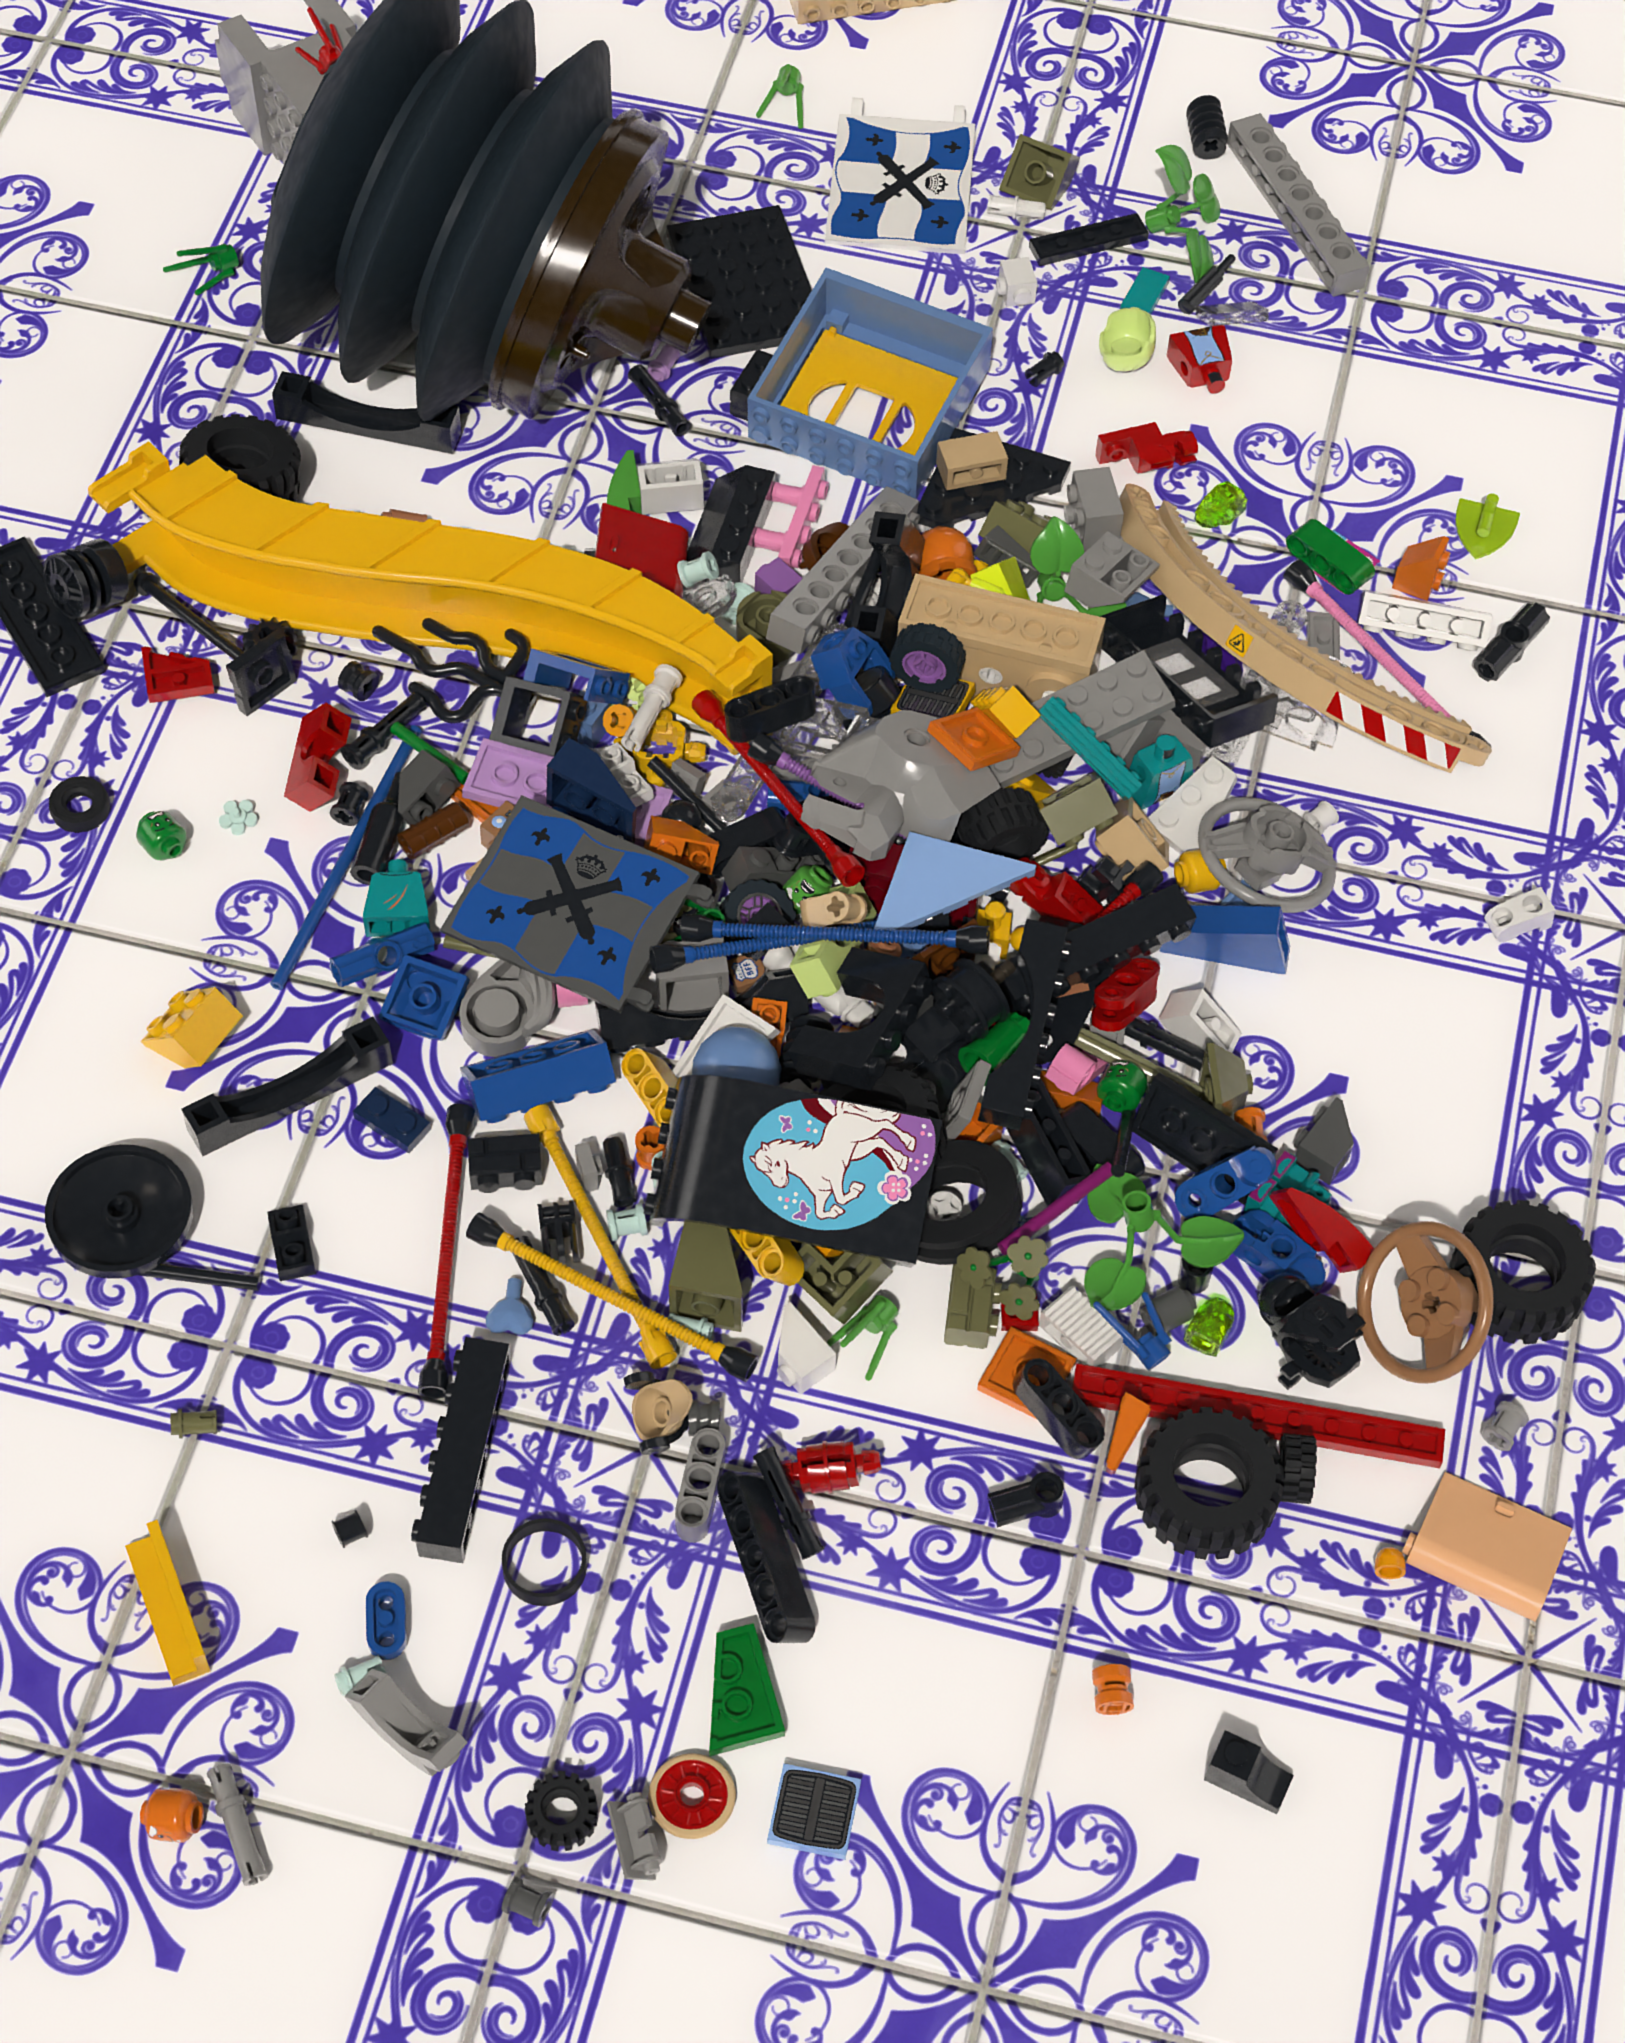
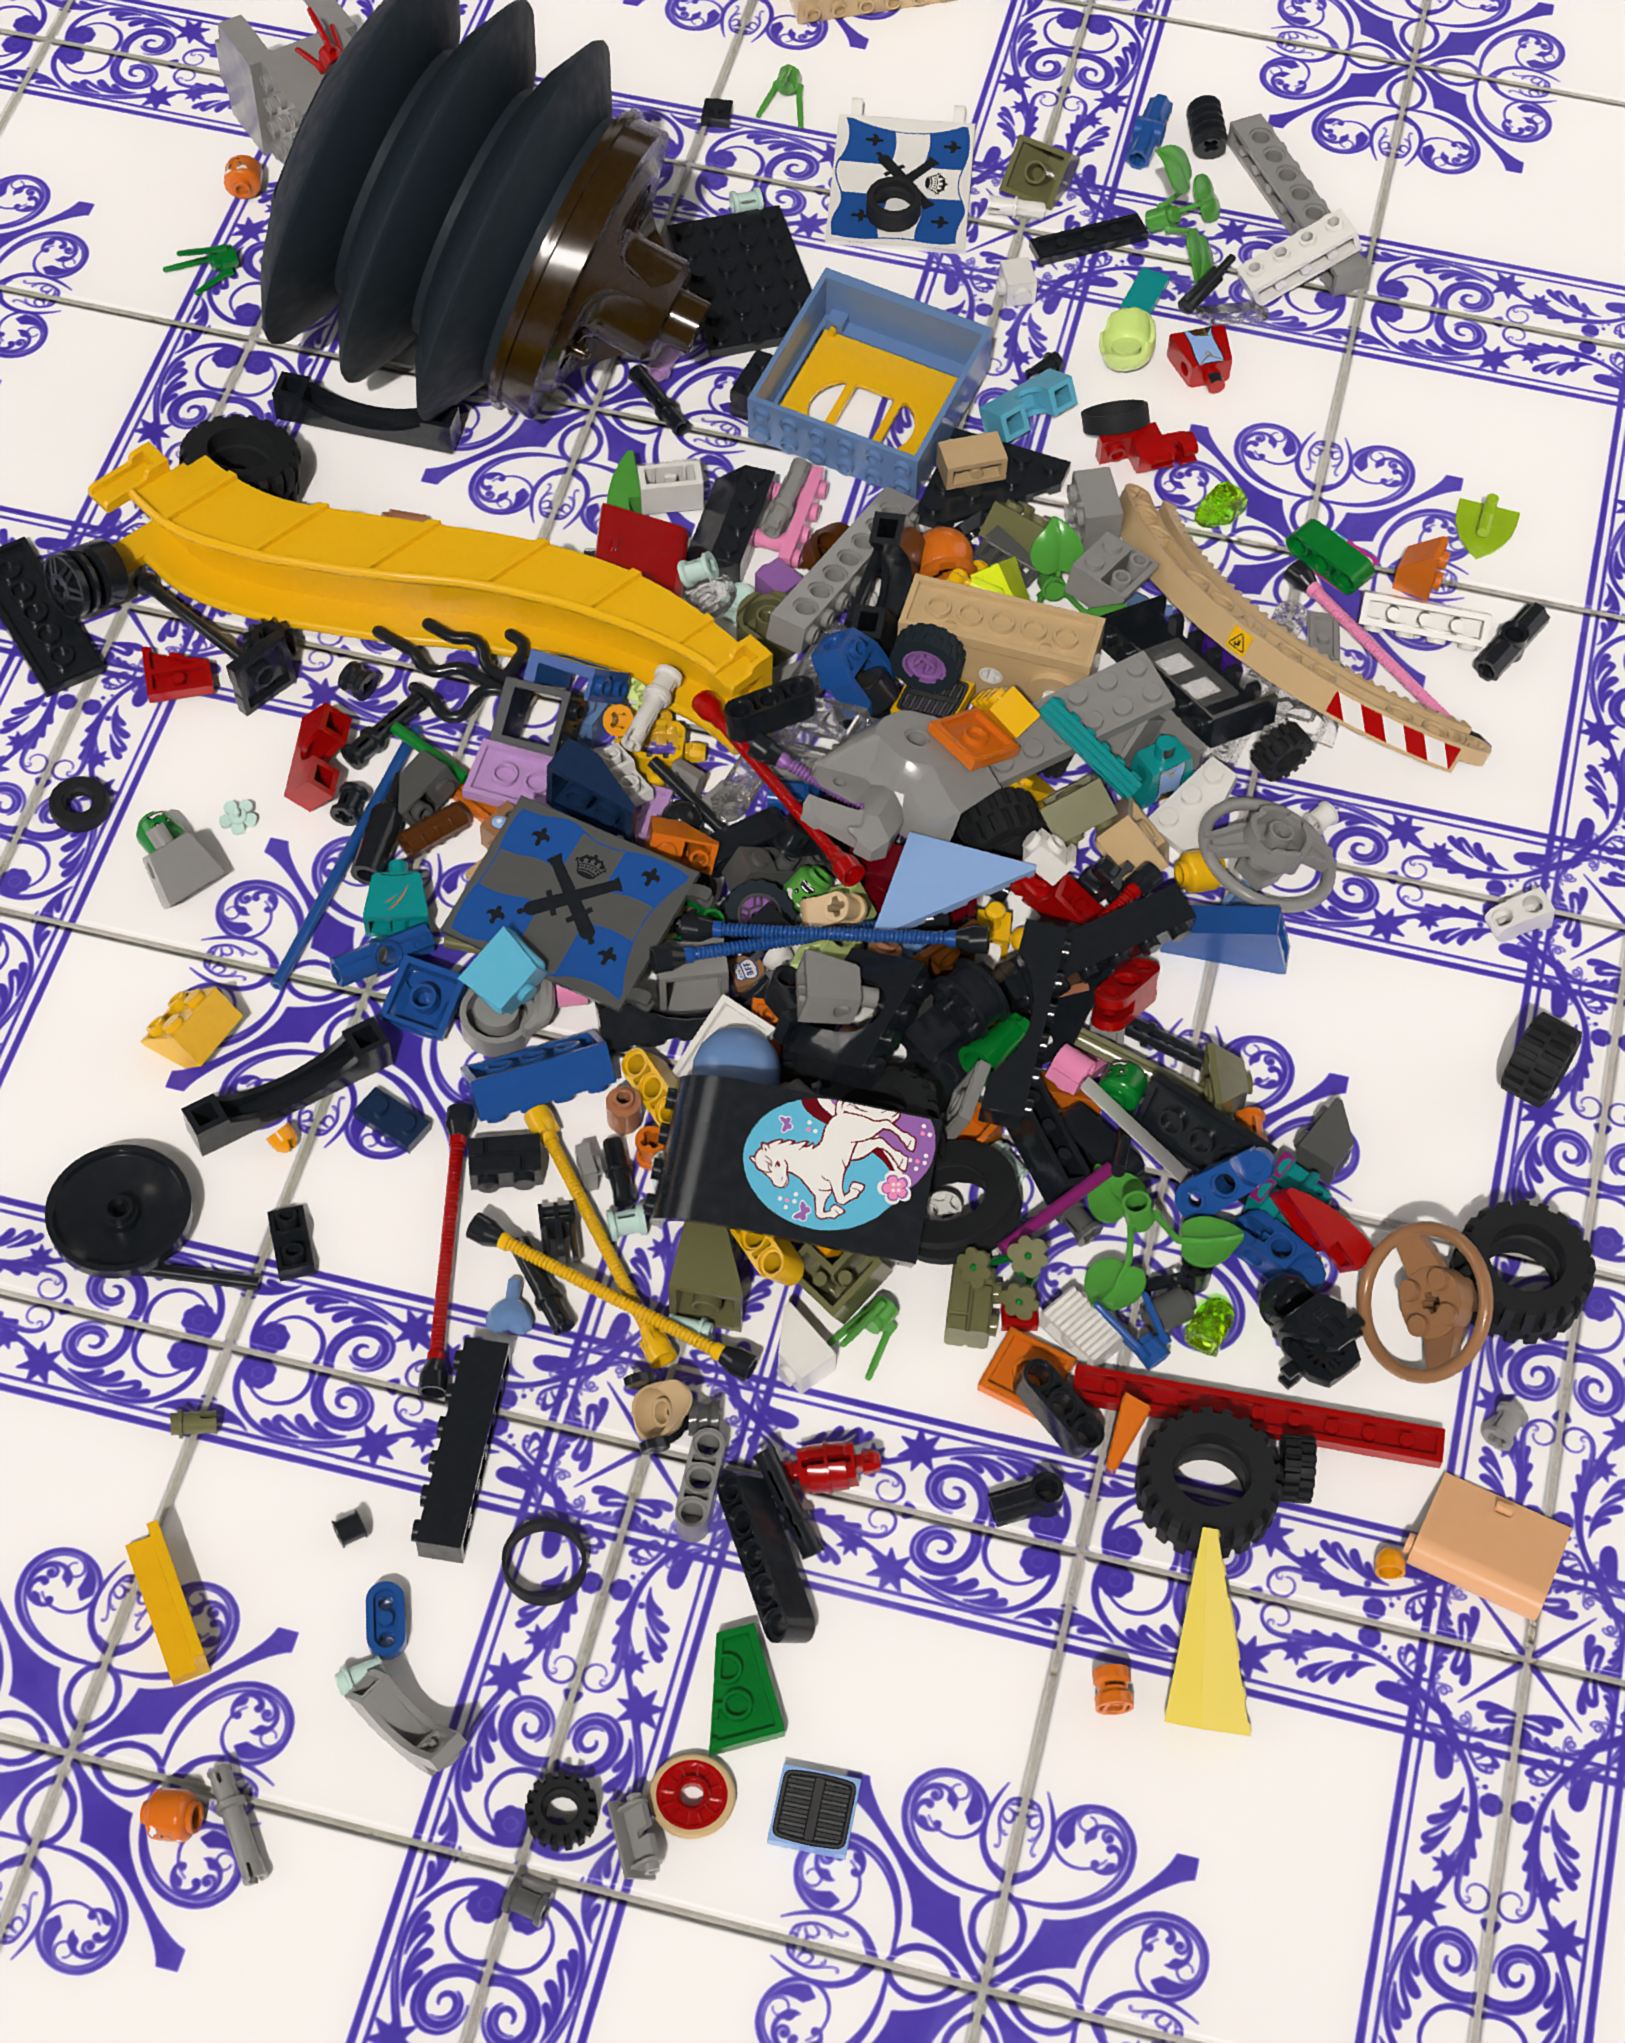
white slope [1159,988,1242,1053] -> none
black arch [1204,1730,1294,1815] -> none
none -> light grey torso [142,822,225,909]
none -> orange head [223,155,263,199]
none -> light orange hinge [266,1122,298,1153]
none -> medium azure torso [457,926,548,1015]
none -> nougat brick [606,1086,642,1135]
none -> black plate [701,98,733,129]
none -> light aqua bush [729,187,764,213]
none -> light grey pin [761,457,811,538]
none -> black tile [764,965,837,1046]
none -> light grey torso [795,949,879,1024]
none -> black tyre [866,177,921,232]
none -> black plate [954,510,987,540]
none -> medium azure arch [979,368,1078,443]
none -> white brick [1022,828,1077,886]
none -> dark grey bush [1056,1200,1103,1247]
none -> white sticker [1080,1076,1189,1184]
none -> black tyre [1081,399,1150,435]
none -> blue piece [1125,94,1173,170]
none -> black piece [1144,1271,1191,1296]
none -> light yellow wedge [1164,1527,1252,1736]
none -> white brick [1236,208,1362,307]
none -> black tyre [1250,721,1314,782]
none -> black tyre [1501,1012,1582,1108]

